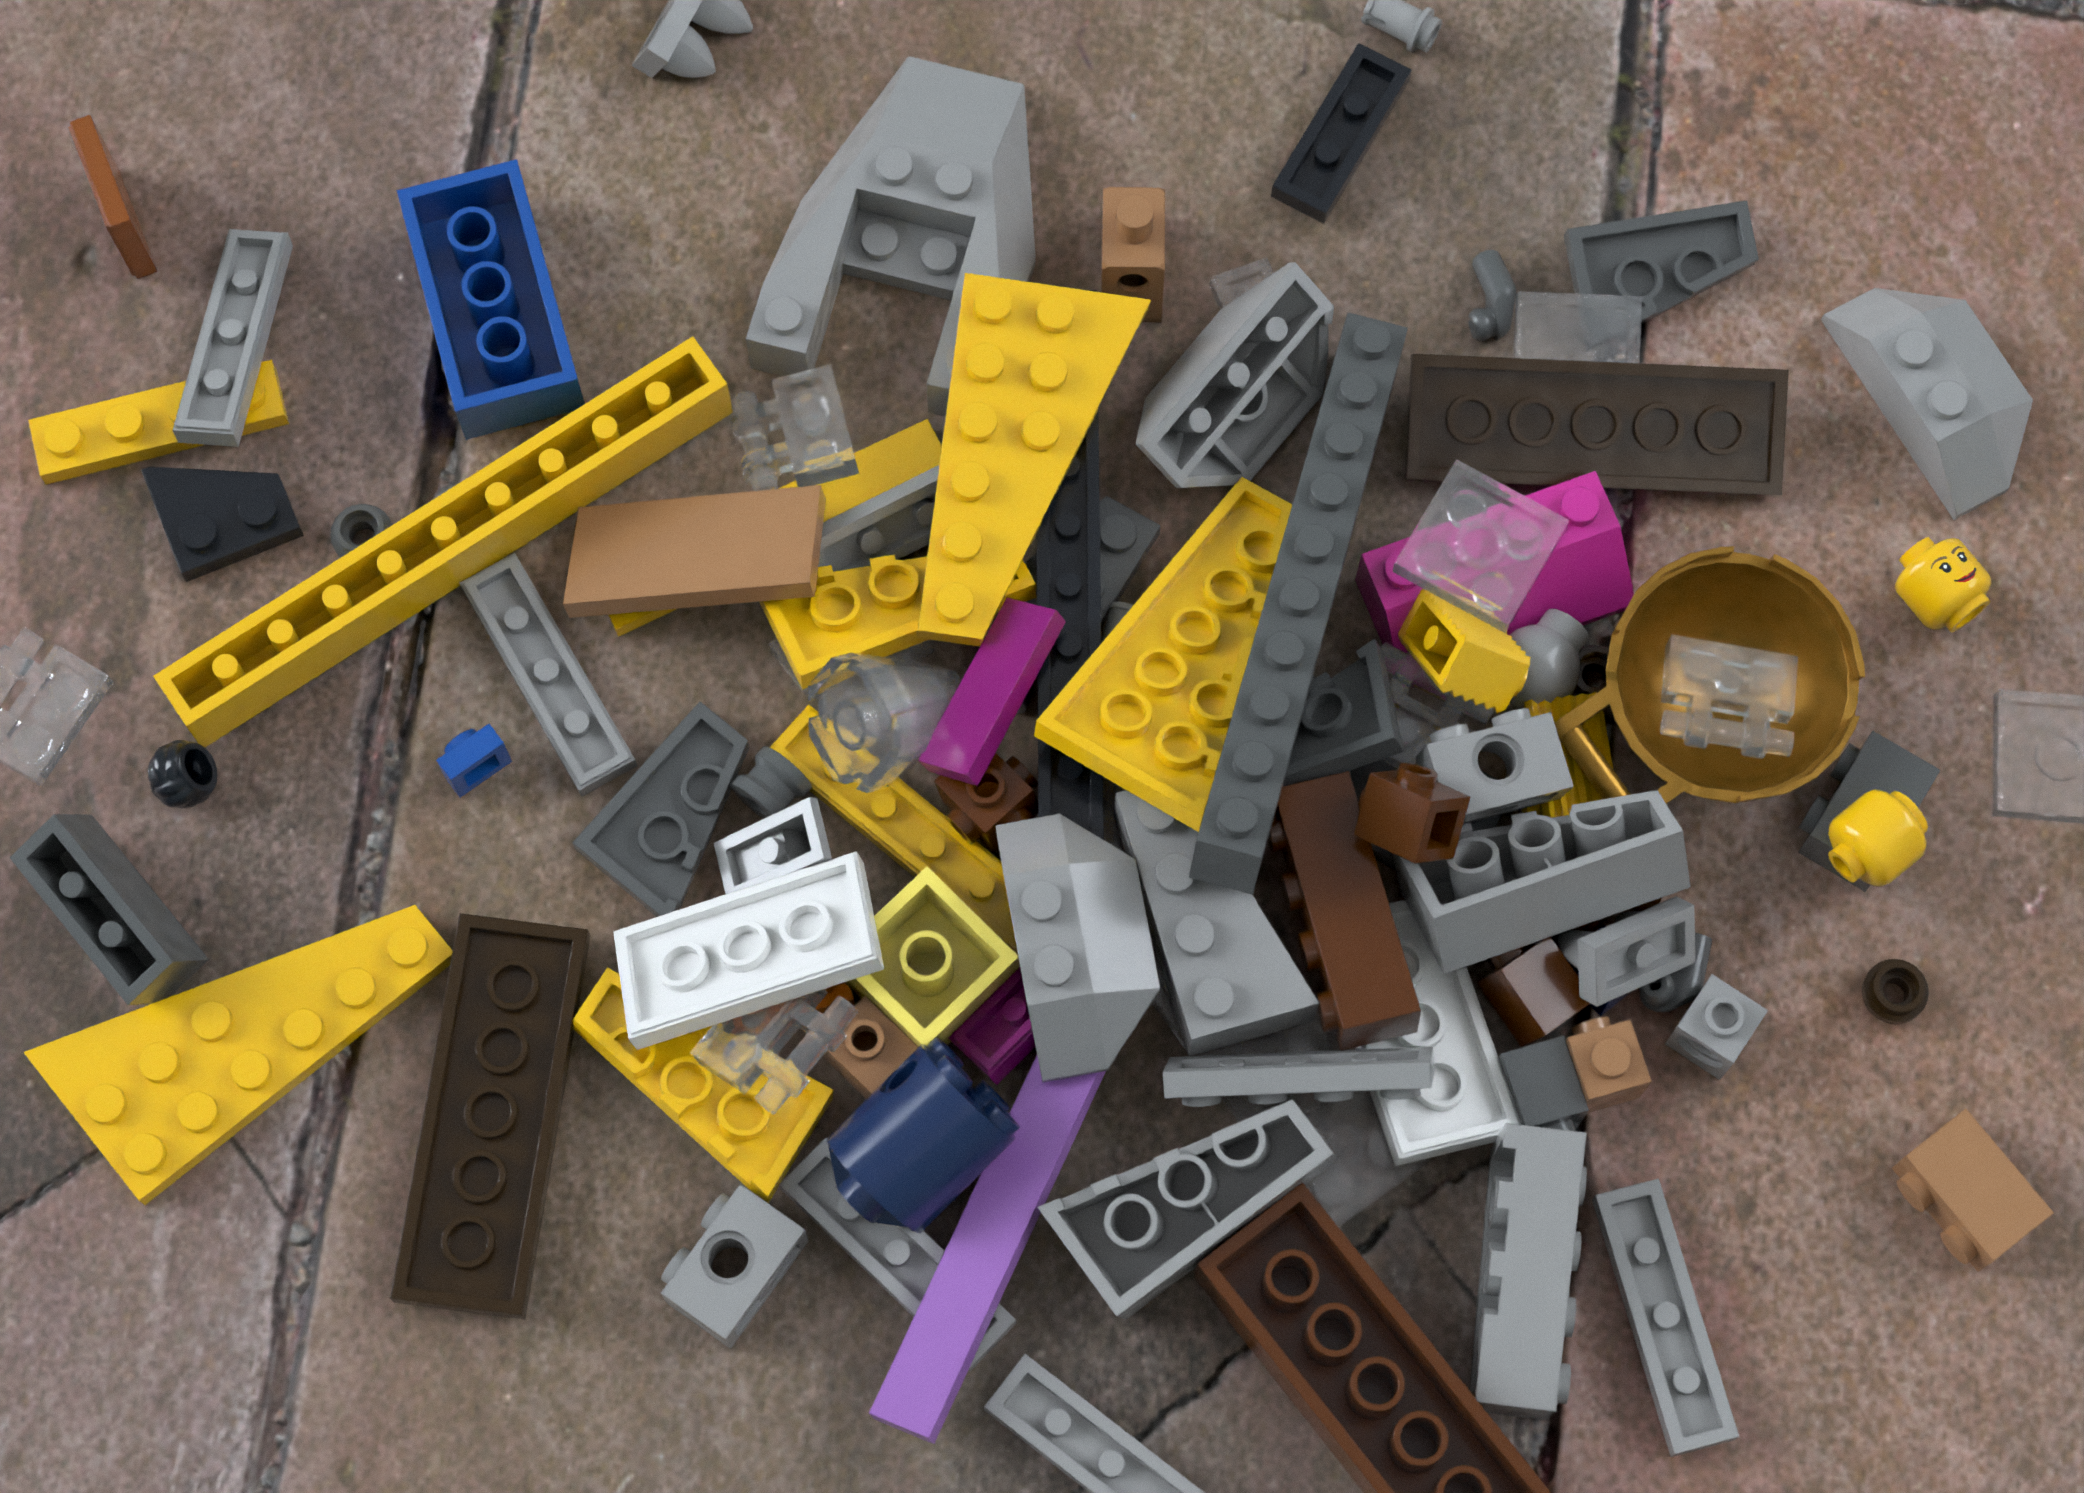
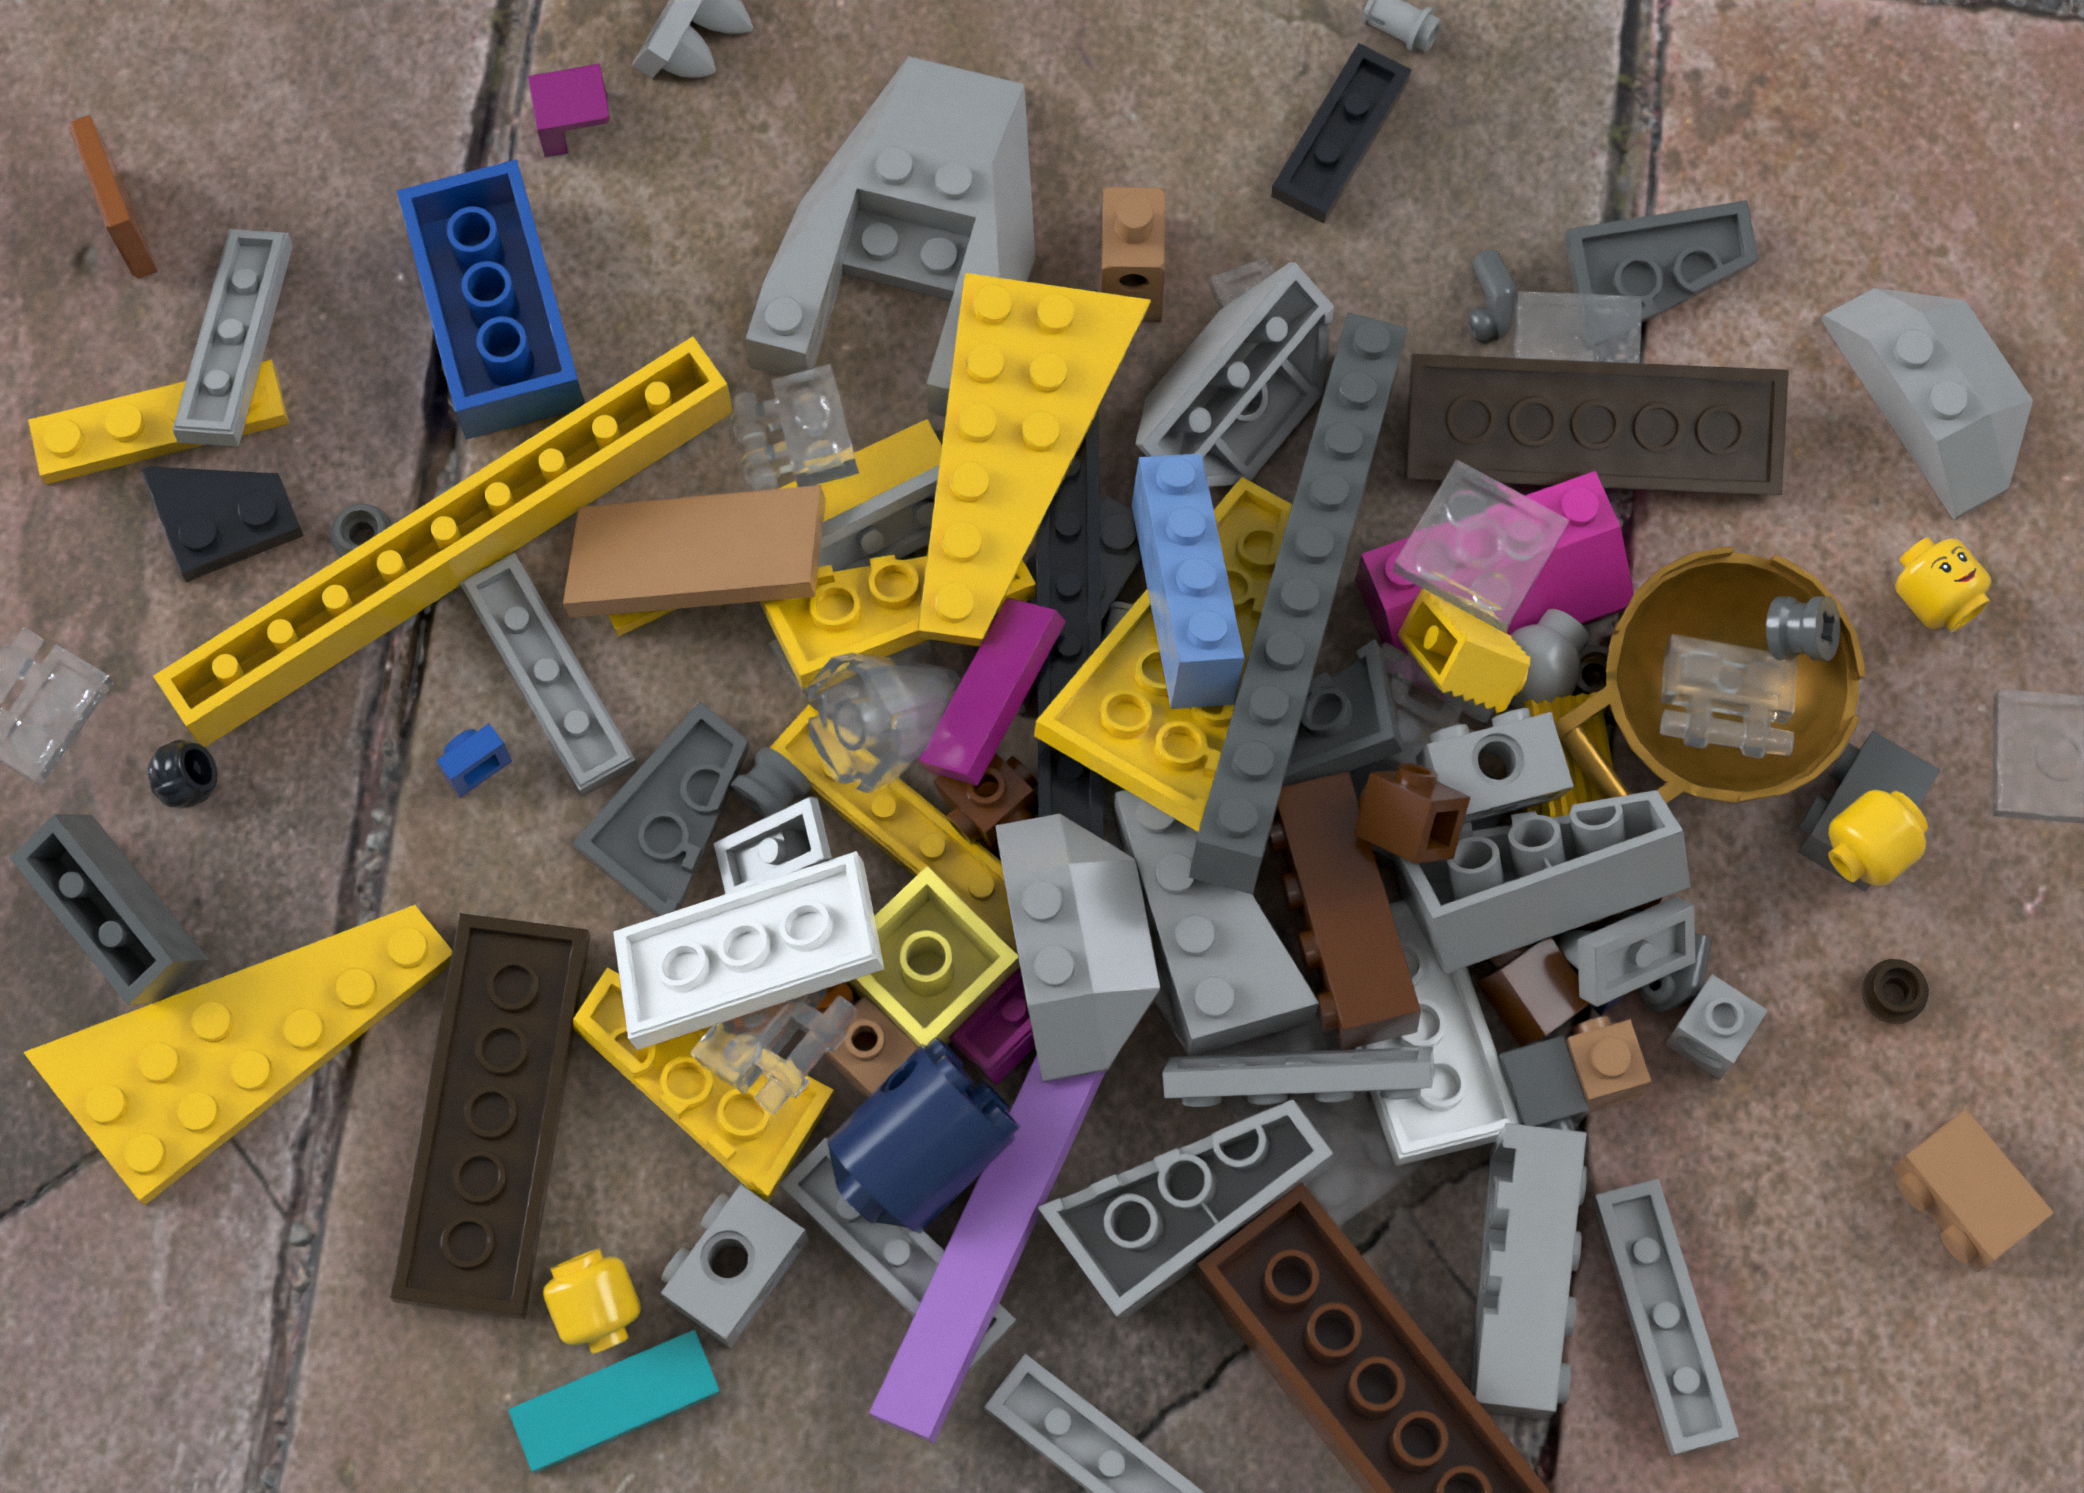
none -> teal tile [508,1329,721,1474]
none -> magenta panel [528,63,610,157]
none -> yellow head [543,1248,641,1354]
none -> medium blue brick [1131,454,1244,709]
none -> dark grey wheel [1766,596,1840,661]

